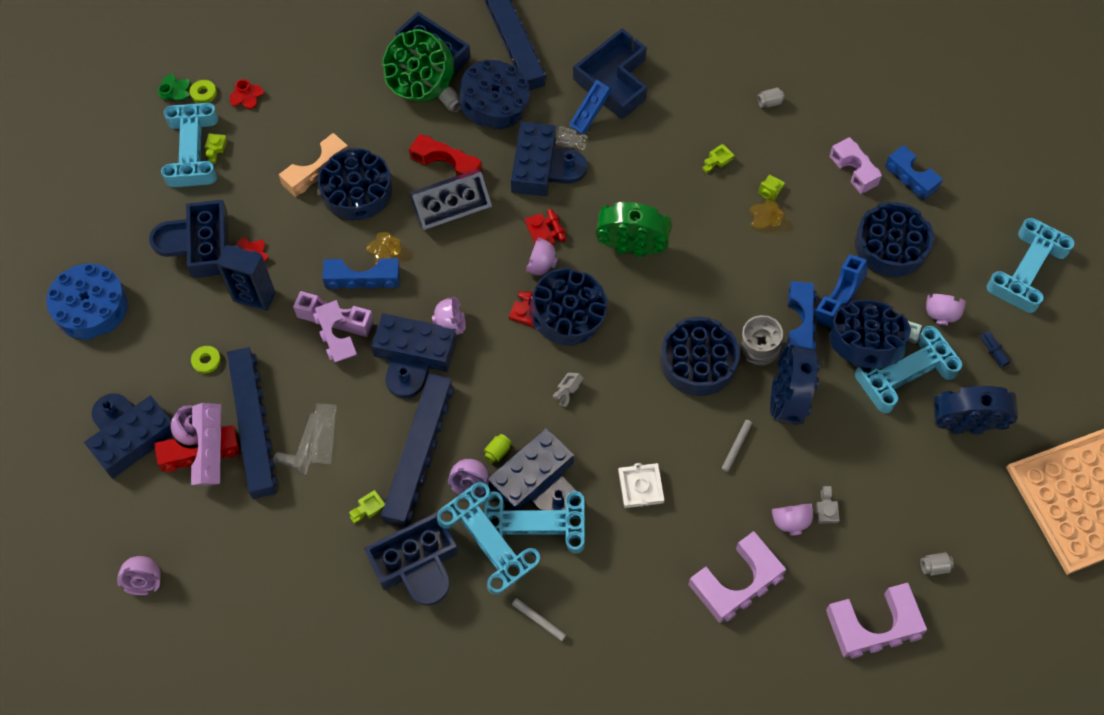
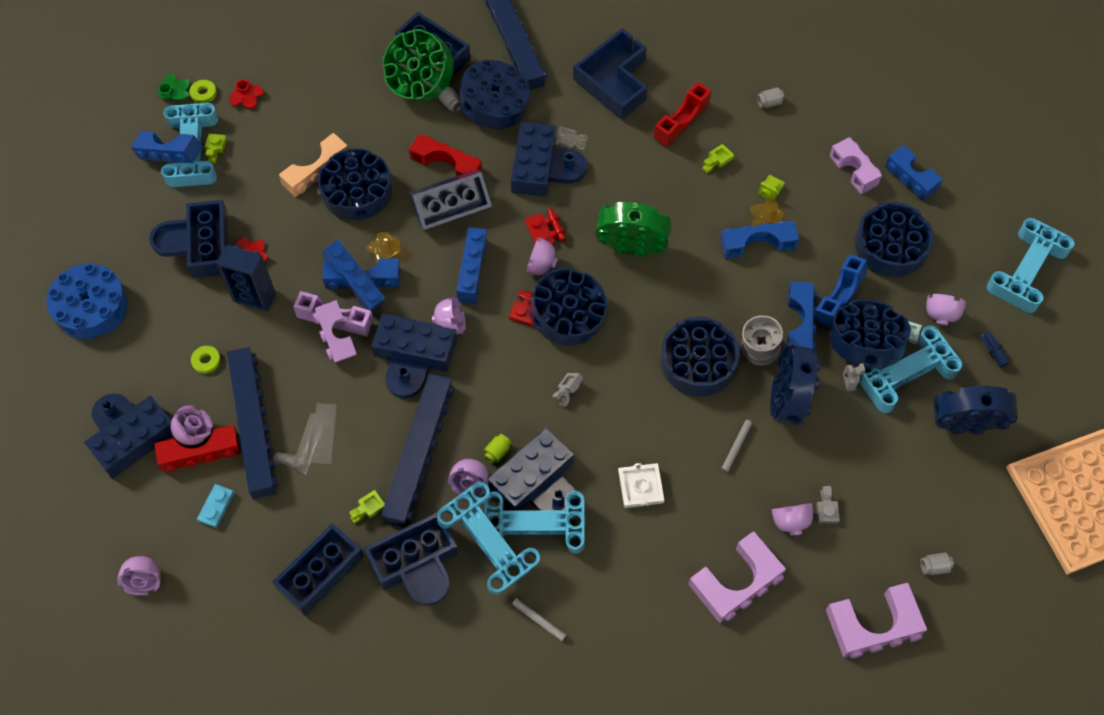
lavender arch [191,403,221,486] -> none
blue plate [569,79,612,135] -> none
none -> blue arch [131,131,203,163]
none -> medium azure plate [197,484,235,529]
none -> dark blue brick [272,523,364,616]
none -> blue arch [322,239,385,312]
none -> blue arch [456,227,488,304]
none -> red arch [654,82,712,147]
none -> blue arch [720,221,799,259]
none -> light grey plate [843,363,865,391]

